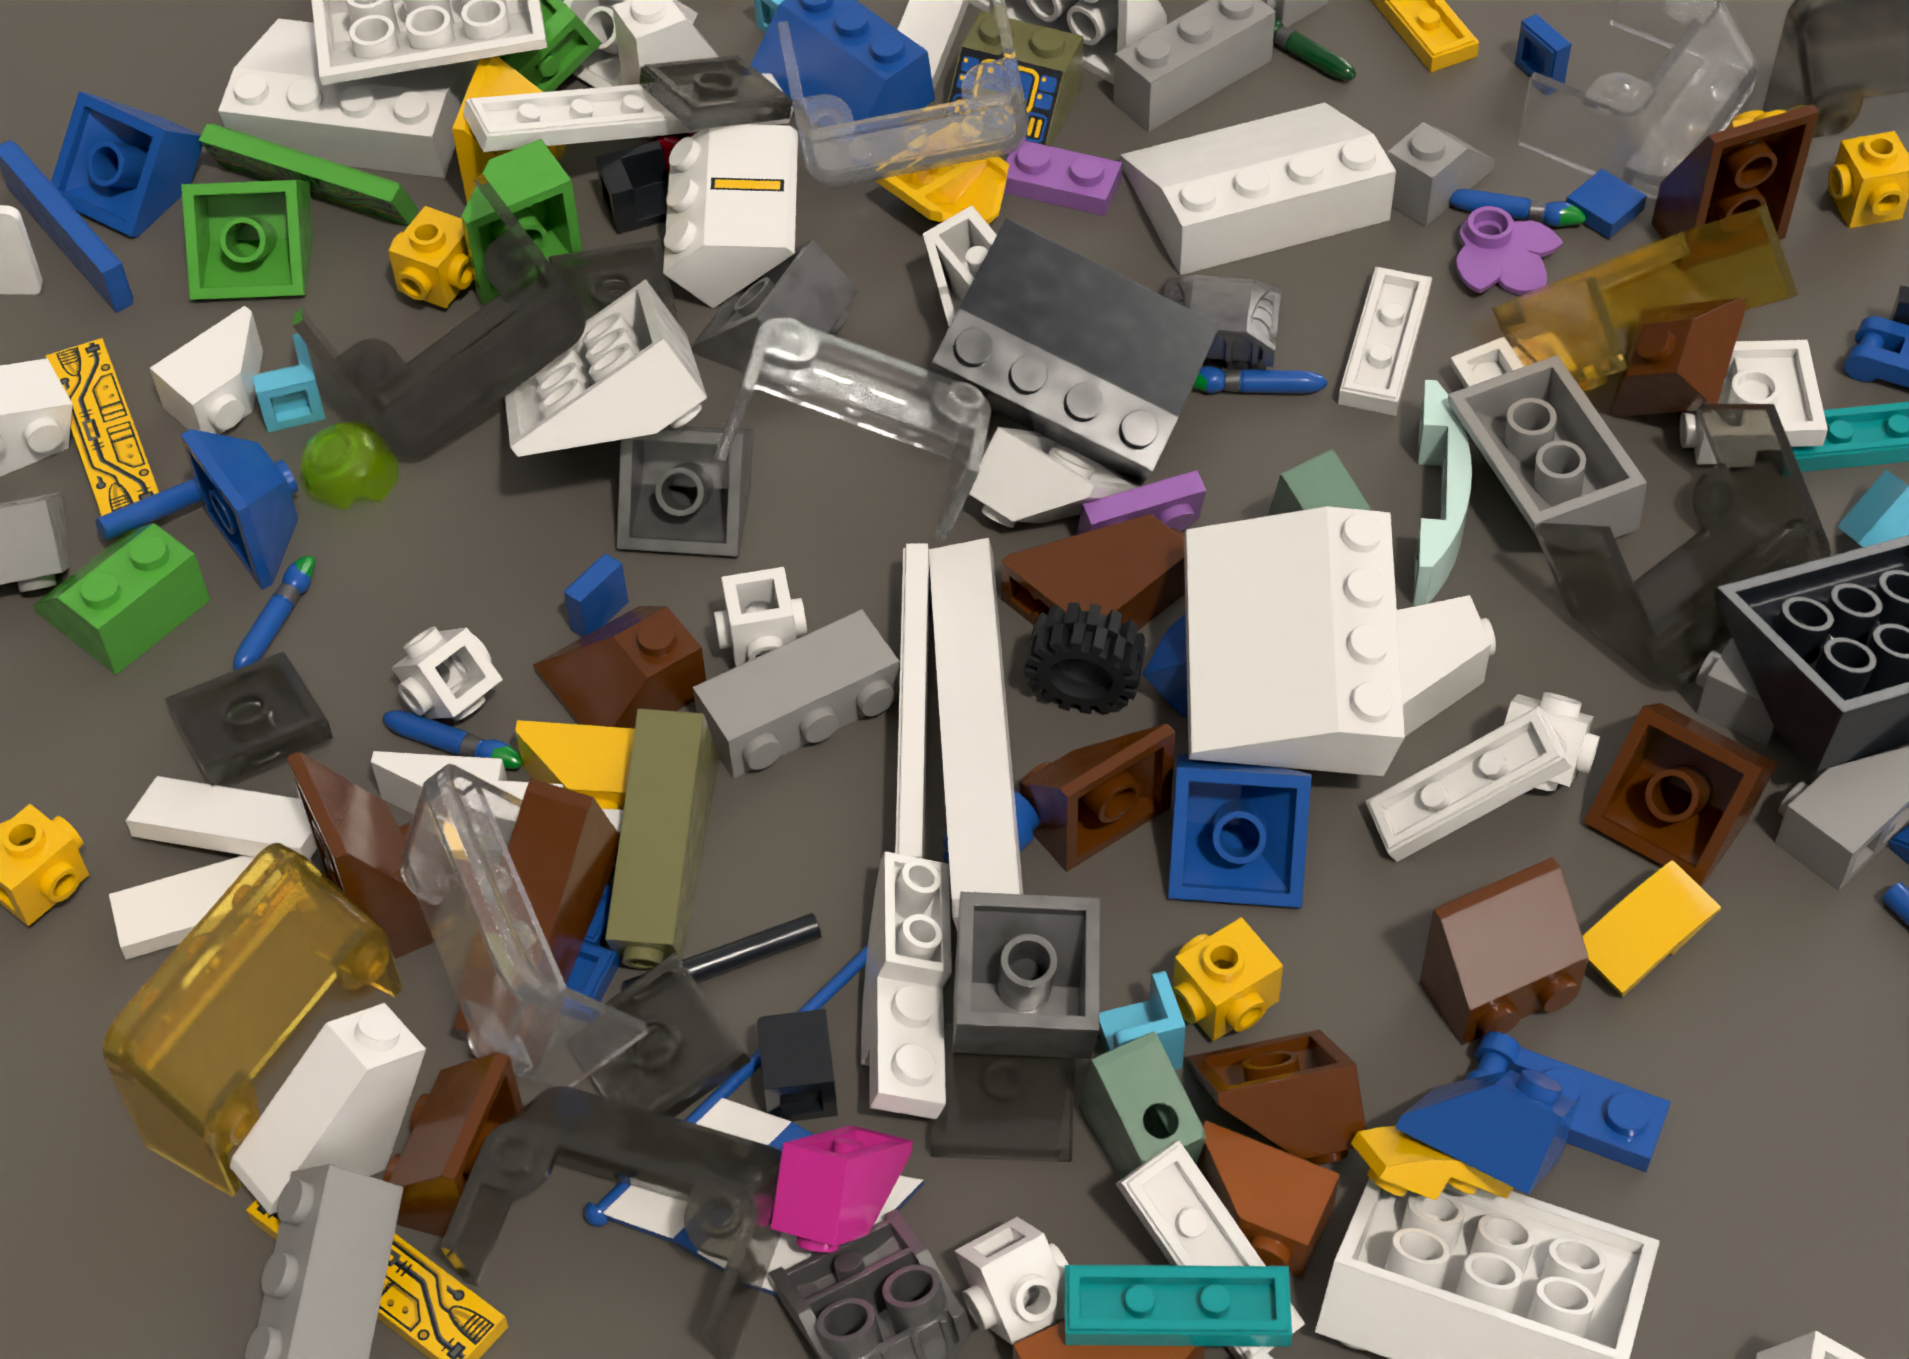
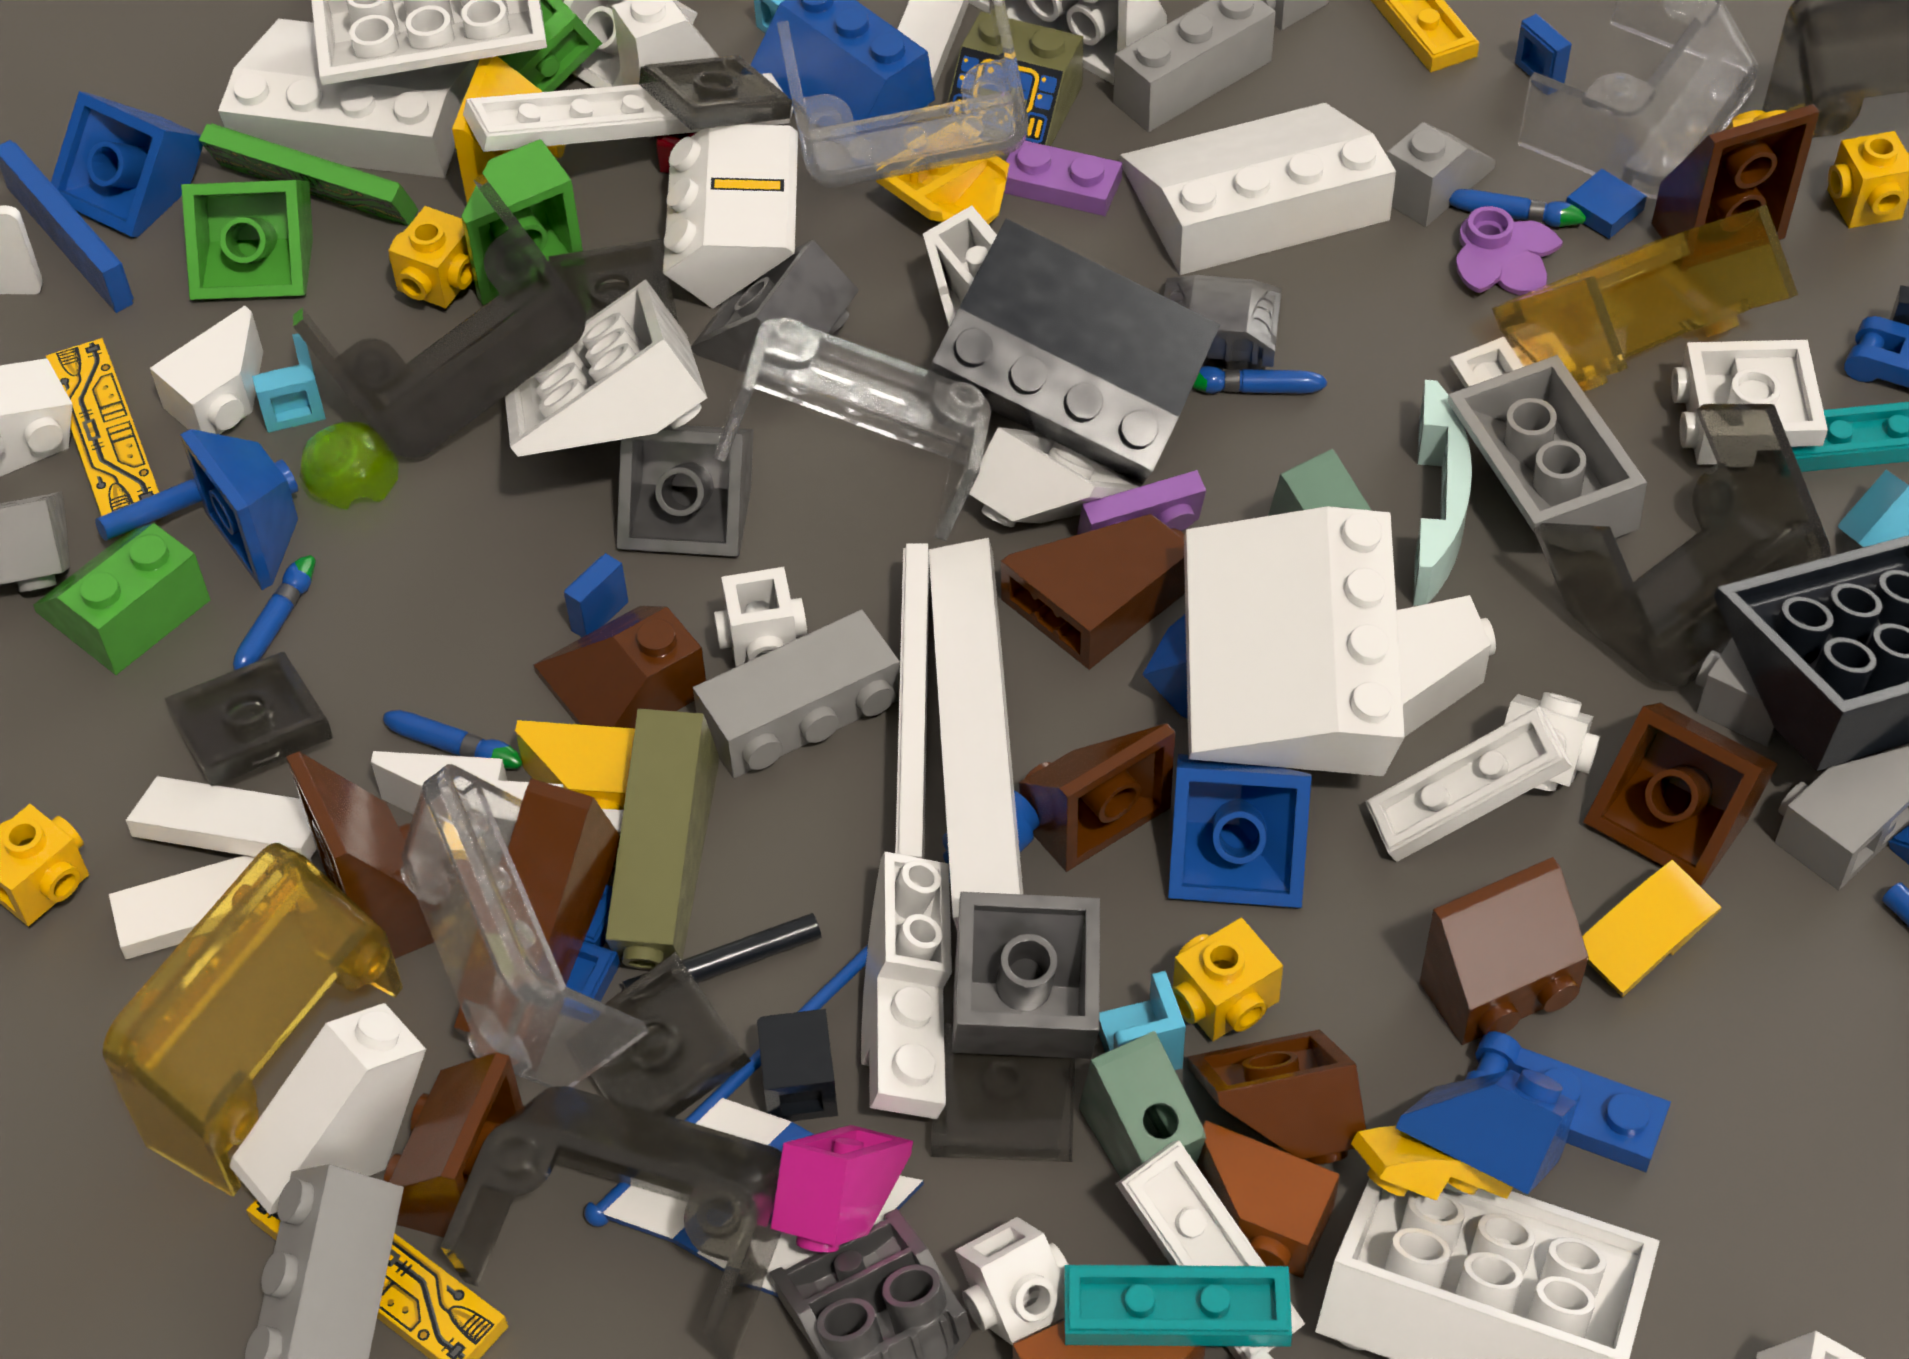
white brick [391,626,503,721] -> none
black panel [596,141,669,235] -> none
black tyre [1024,602,1146,714] -> none
dark green piece [1273,17,1356,81] -> none
white tile [1338,267,1432,416] -> none
reddish brown slope [1610,298,1747,417] -> none

